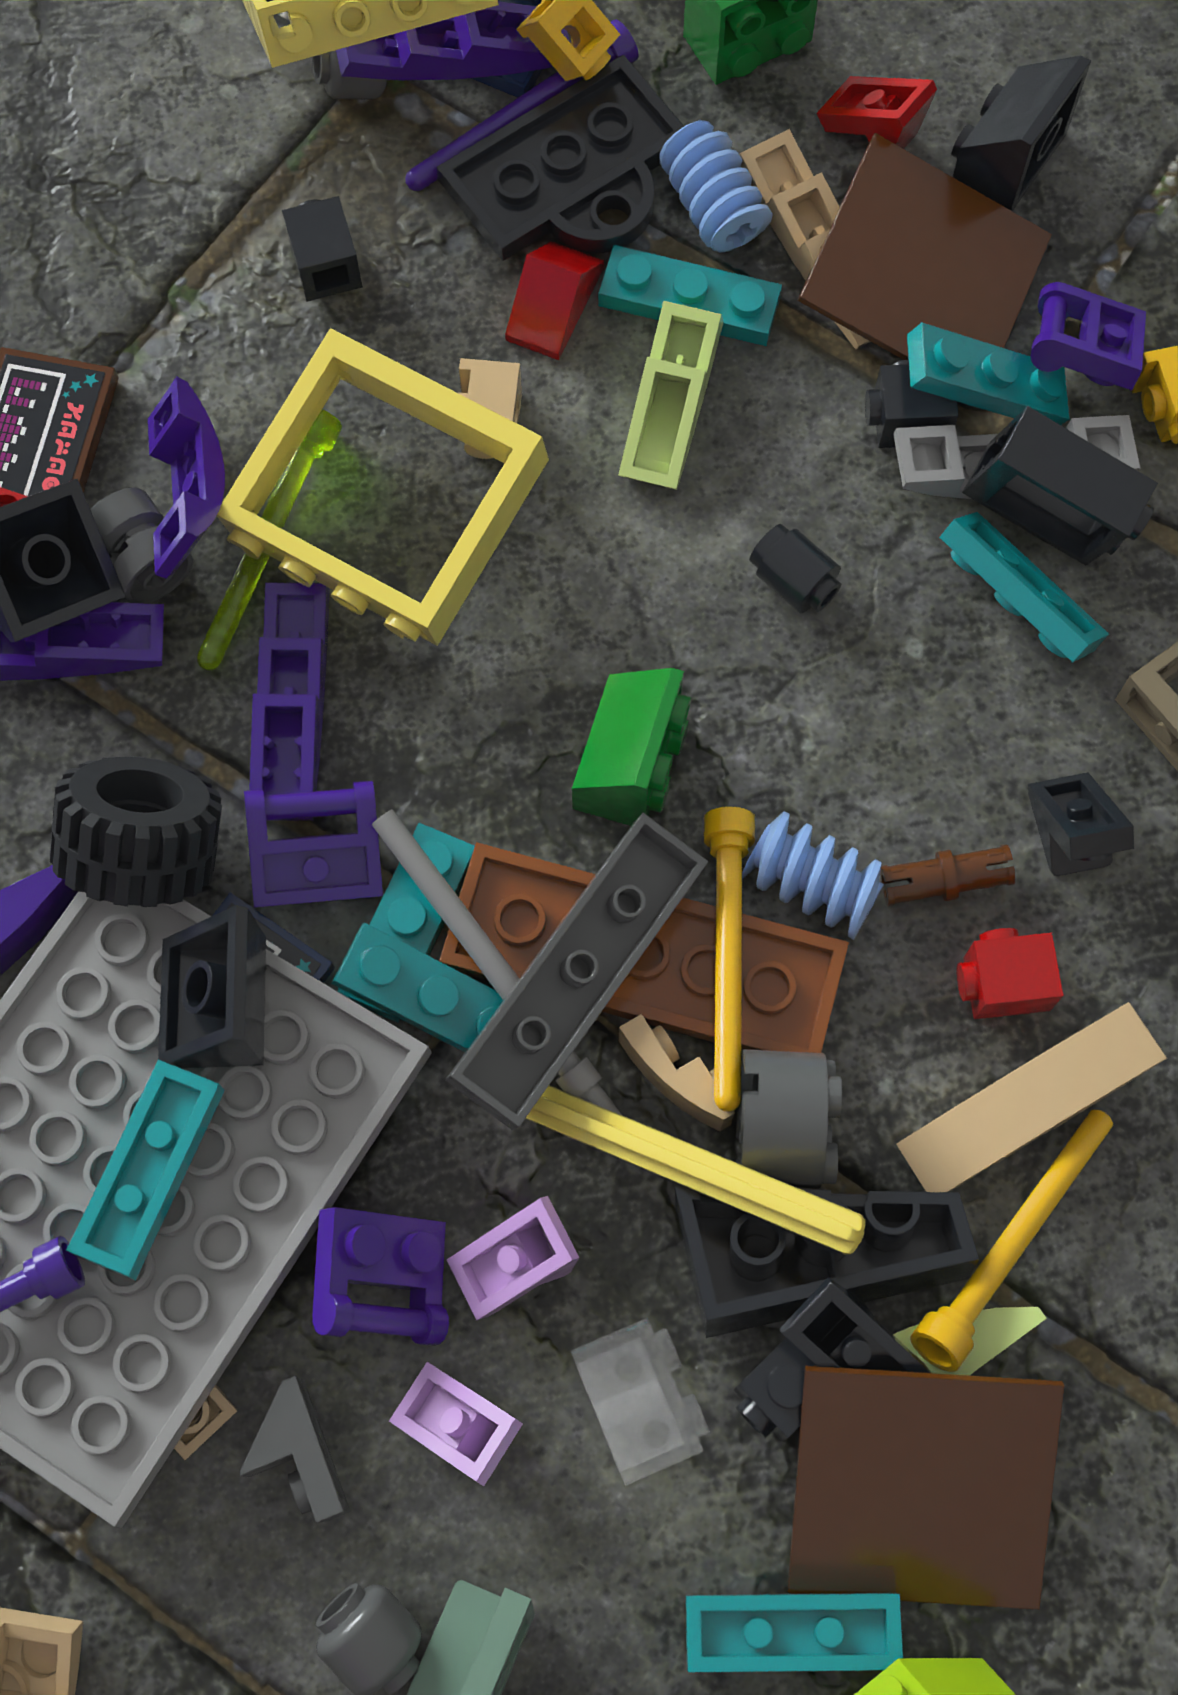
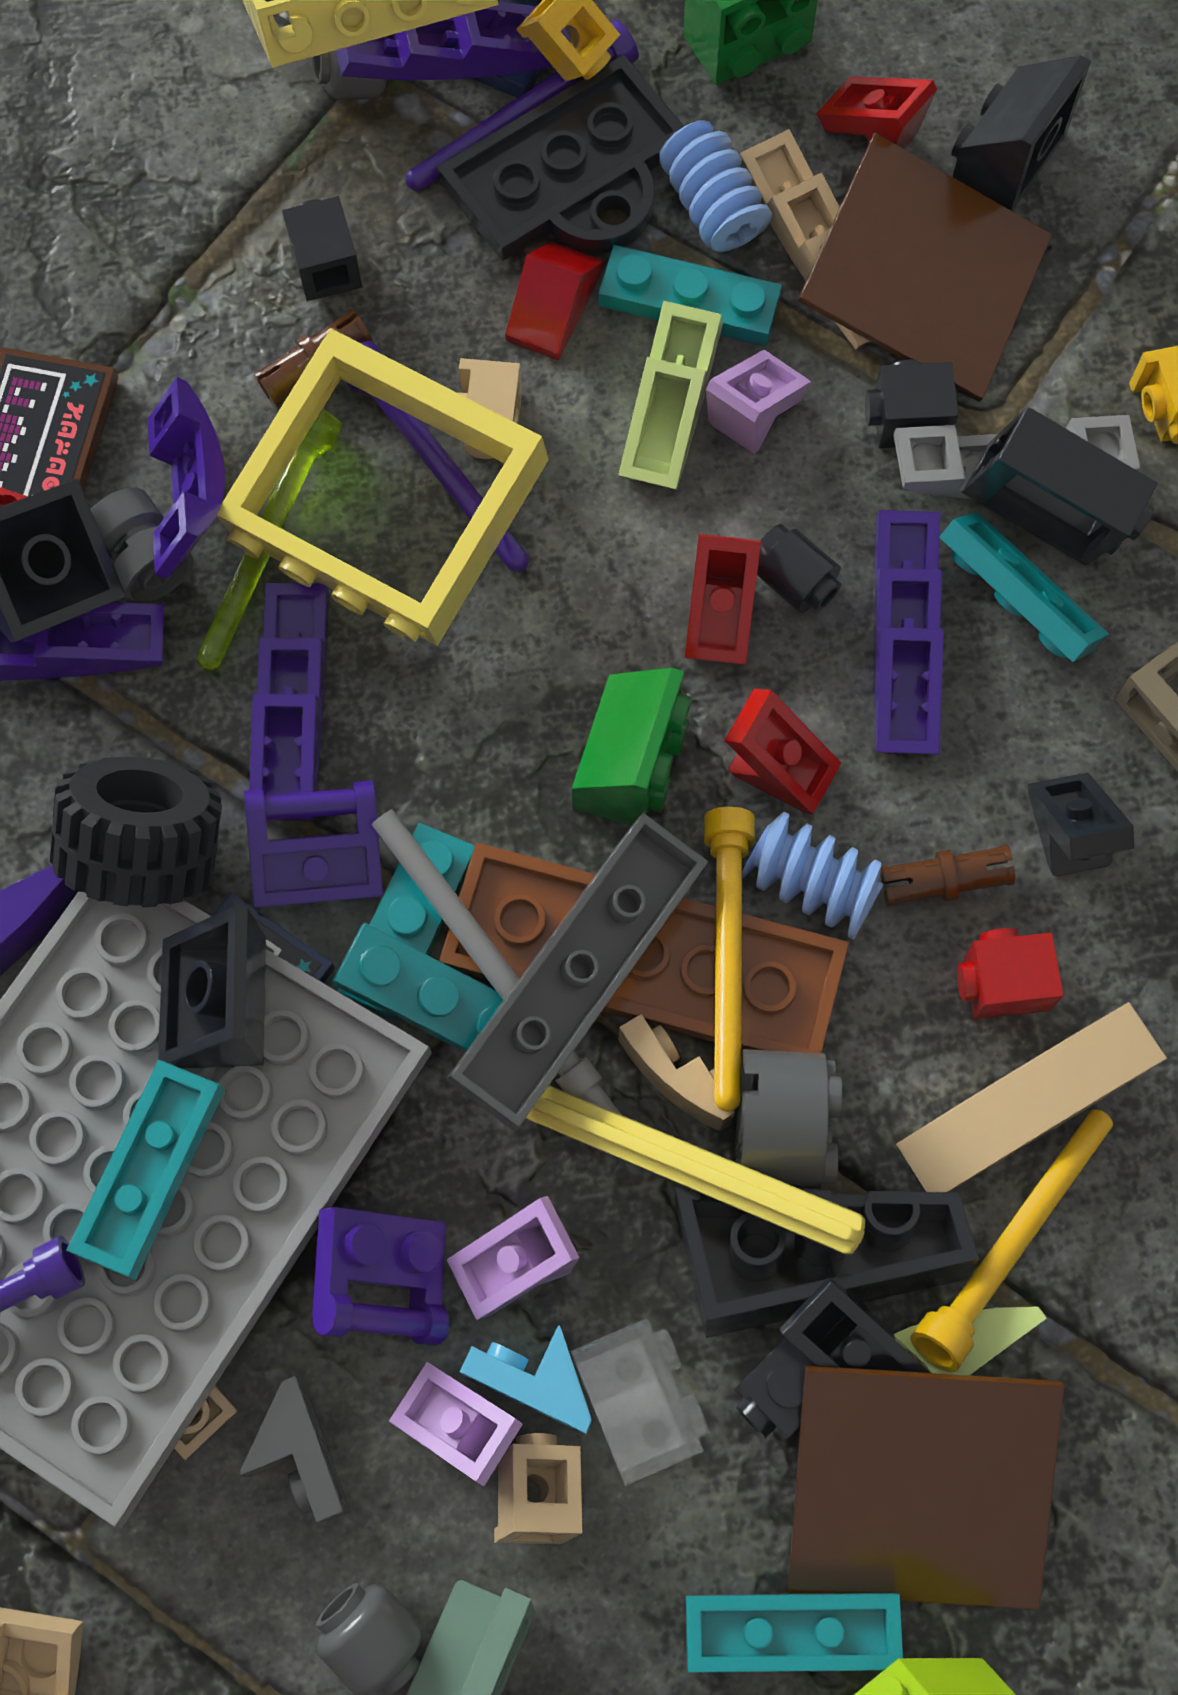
teal plate [907,323,1070,425] -> none
dark purple plate [1030,282,1146,390] -> none
none -> reddish brown pin [253,309,373,406]
none -> dark purple piece [345,341,529,572]
none -> medium azure slope [460,1325,592,1436]
none -> tan brick [494,1433,582,1544]
none -> red slope [684,534,761,665]
none -> lavender slope [706,350,811,454]
none -> red slope [724,688,842,814]
none -> dark purple slope [874,510,944,755]

